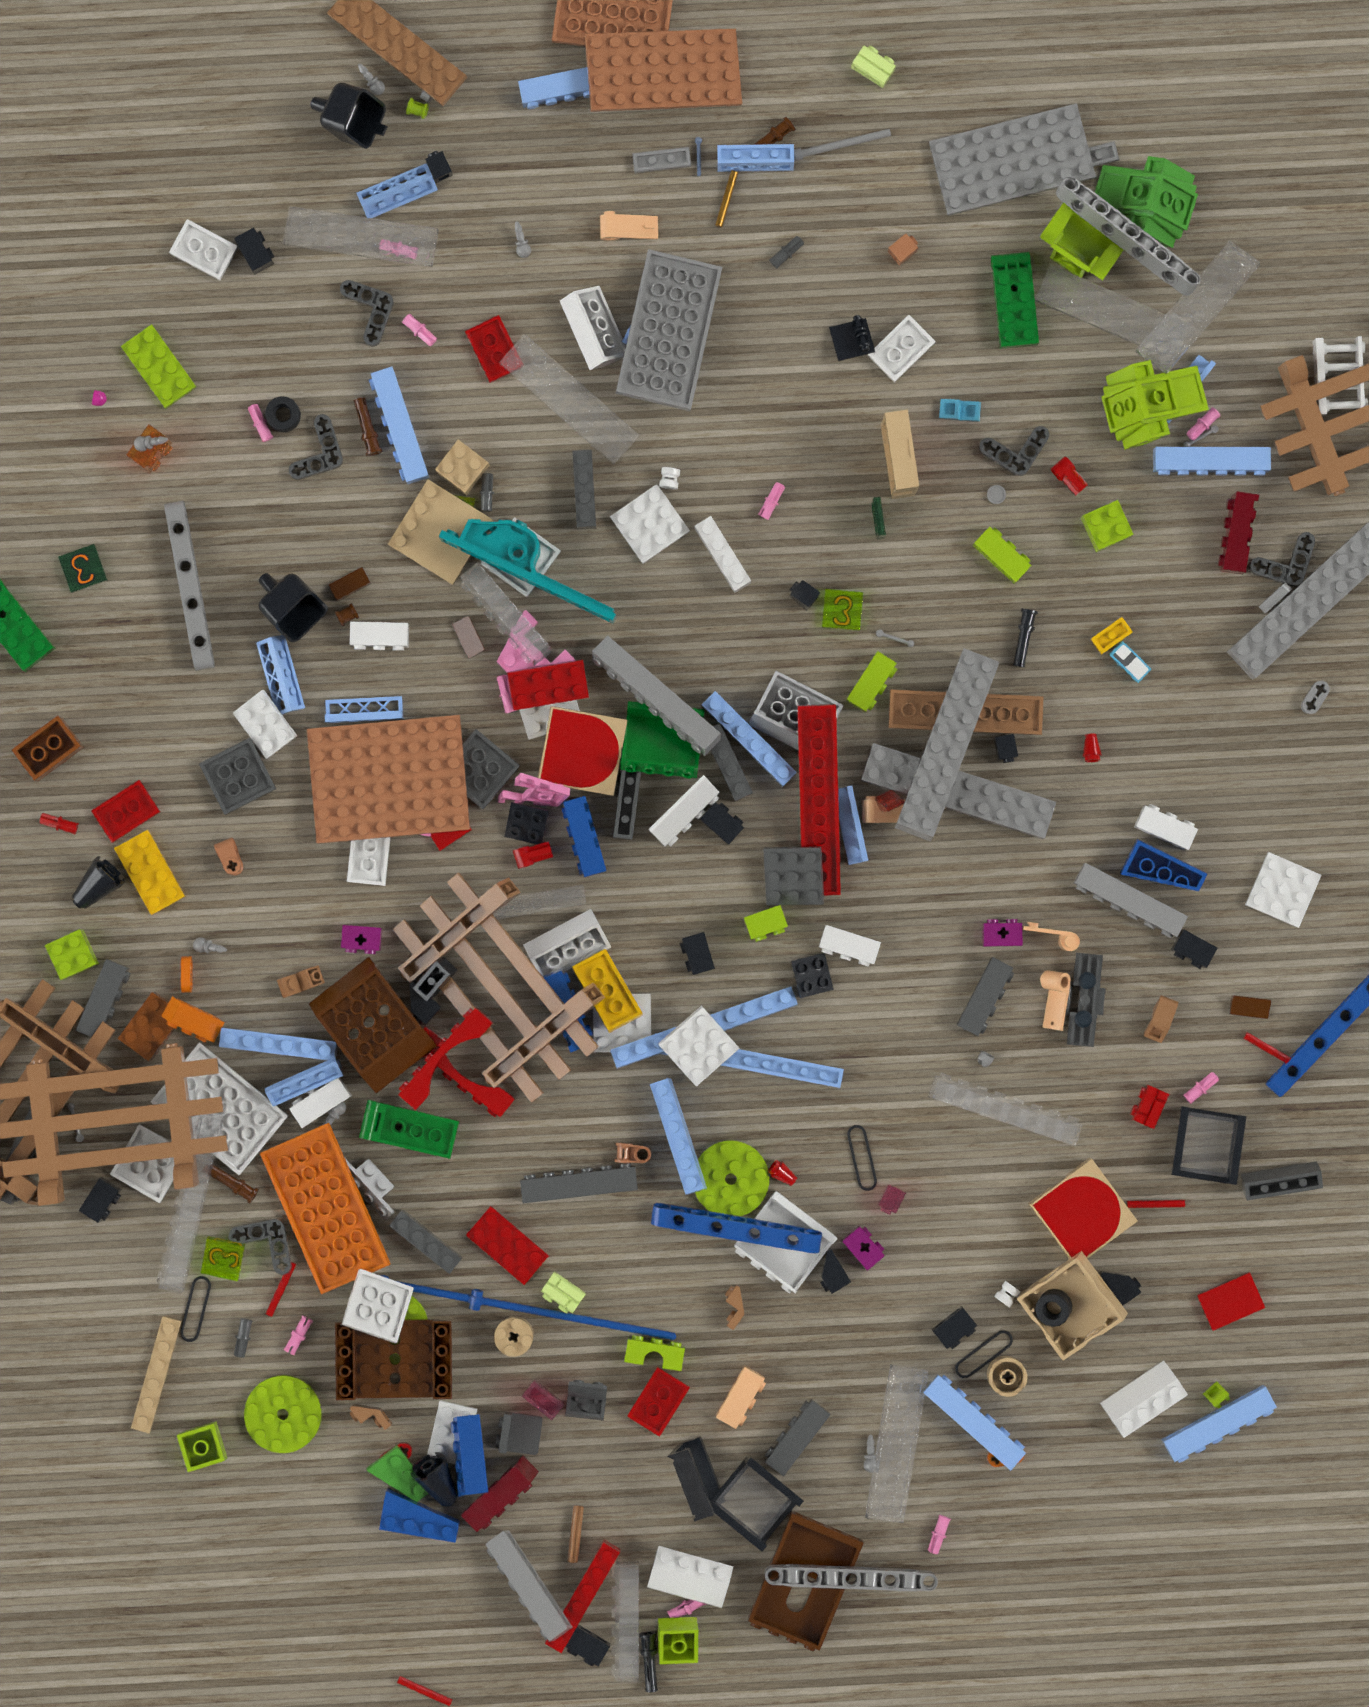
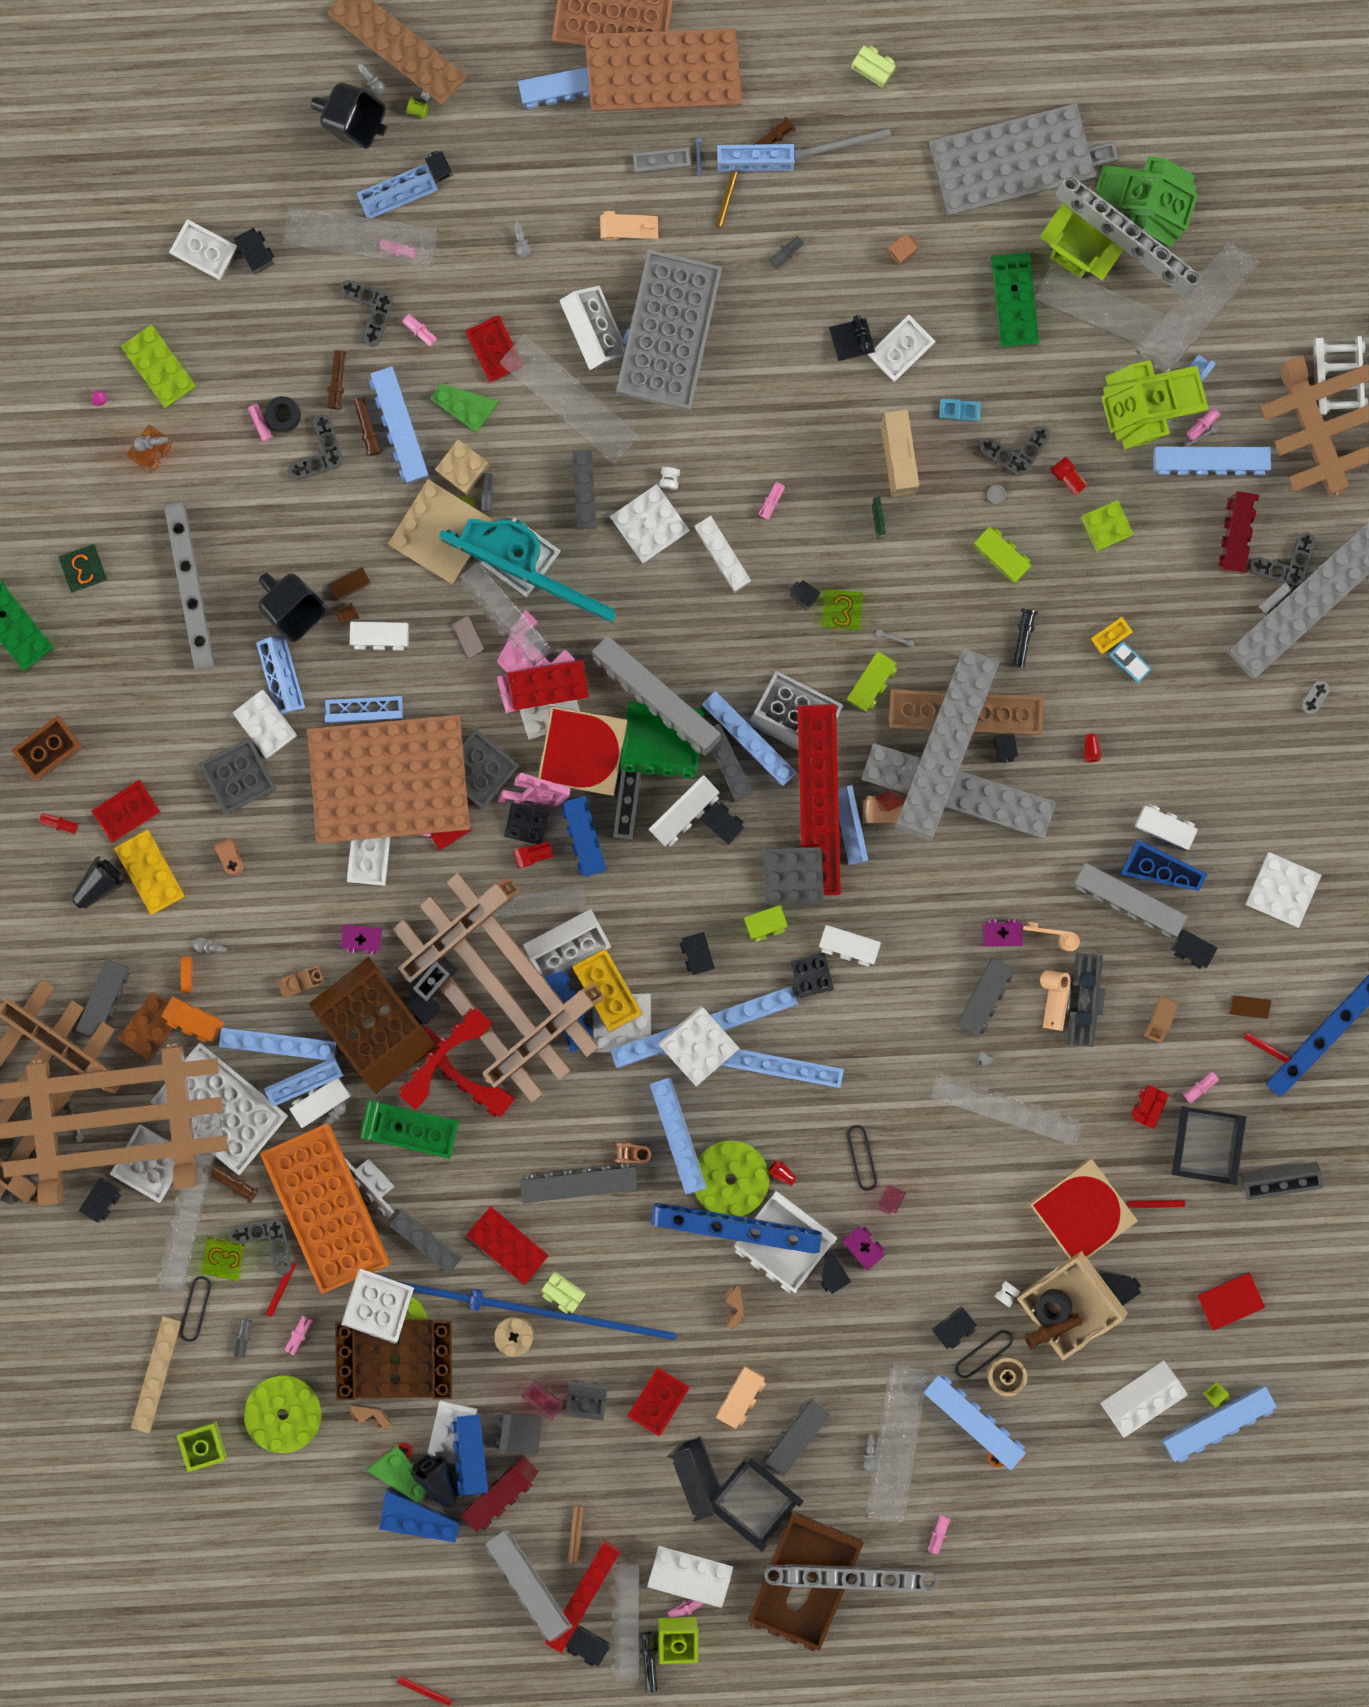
lime brick [45,929,99,980] -> none
lime arch [624,1335,685,1371] -> none
none -> reddish brown pin [325,350,346,410]
none -> bright green wing [430,383,499,433]
none -> reddish brown pin [1024,1313,1082,1350]

